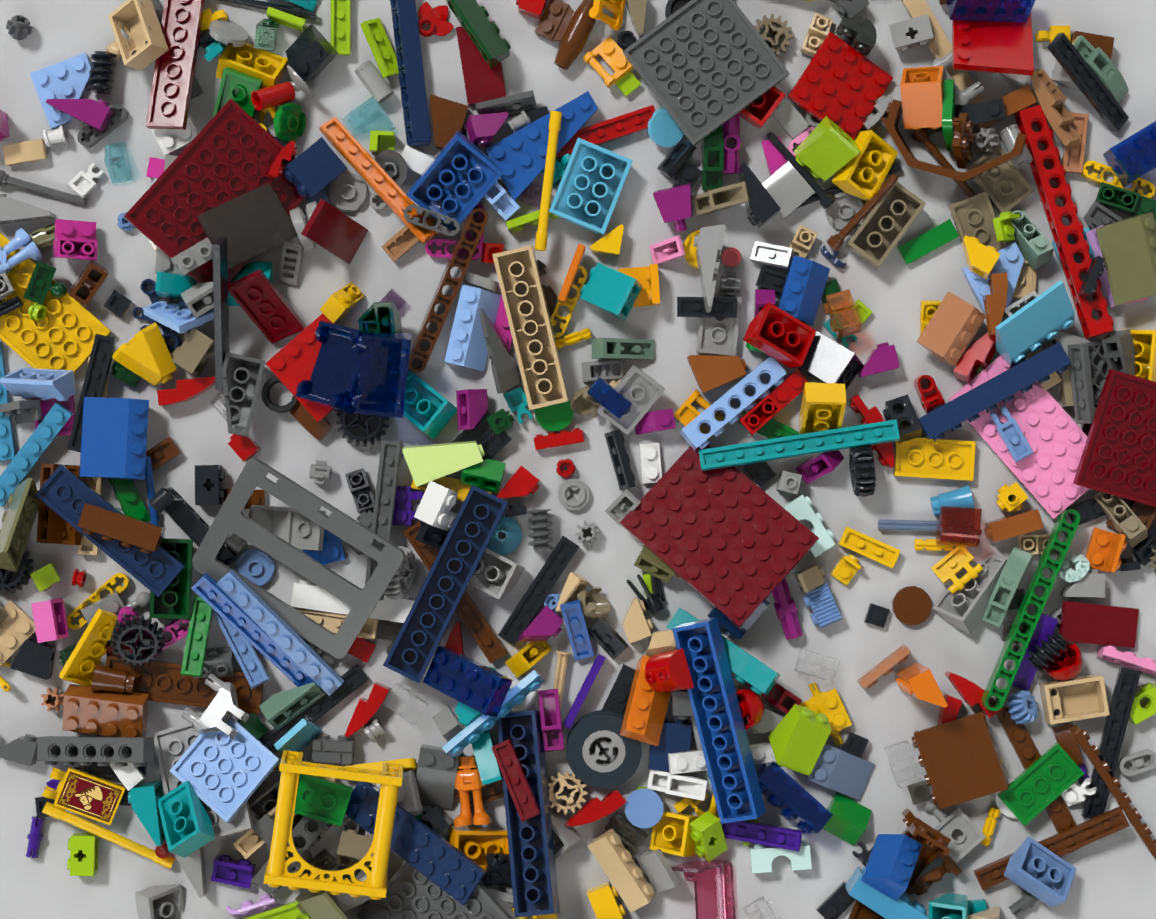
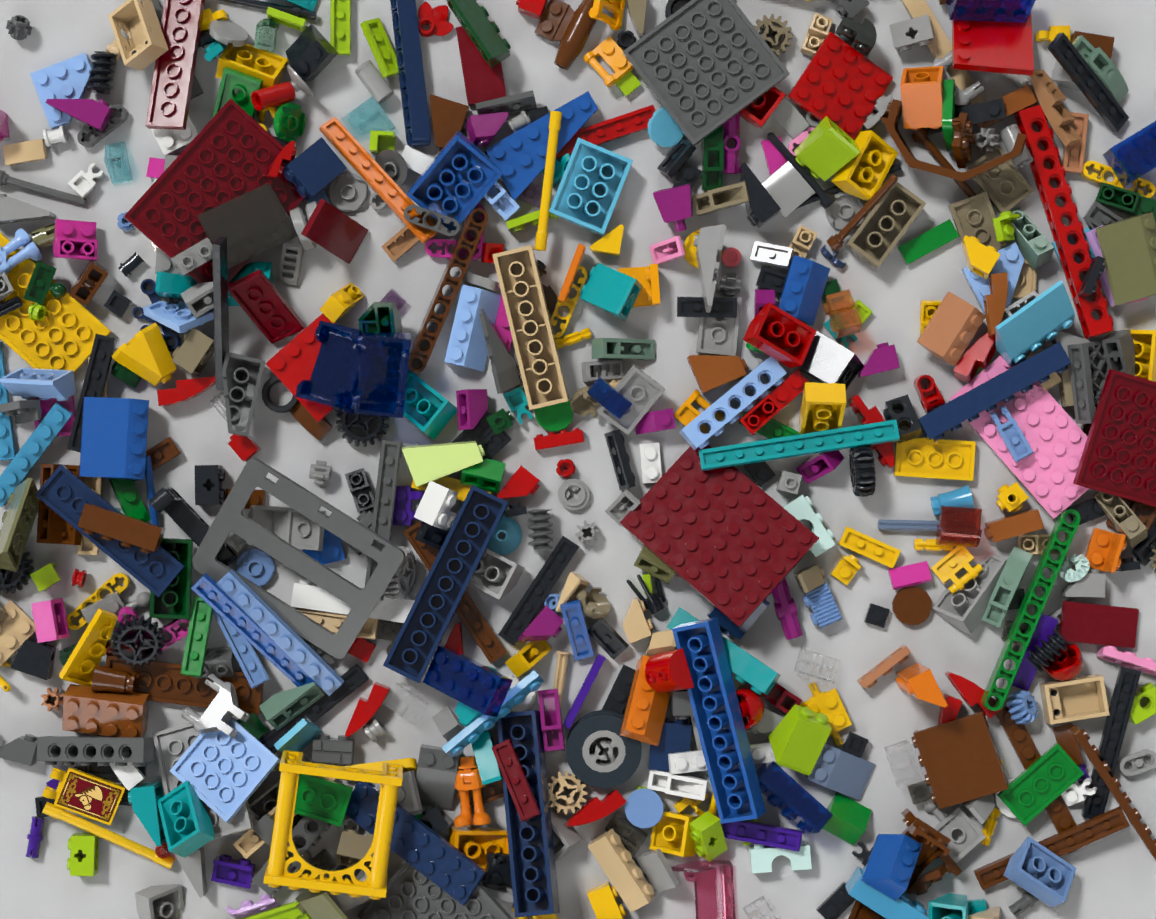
none -> black pin [118,252,144,277]
none -> dark pink tile [888,561,932,590]
none -> light grey slope [962,794,996,824]

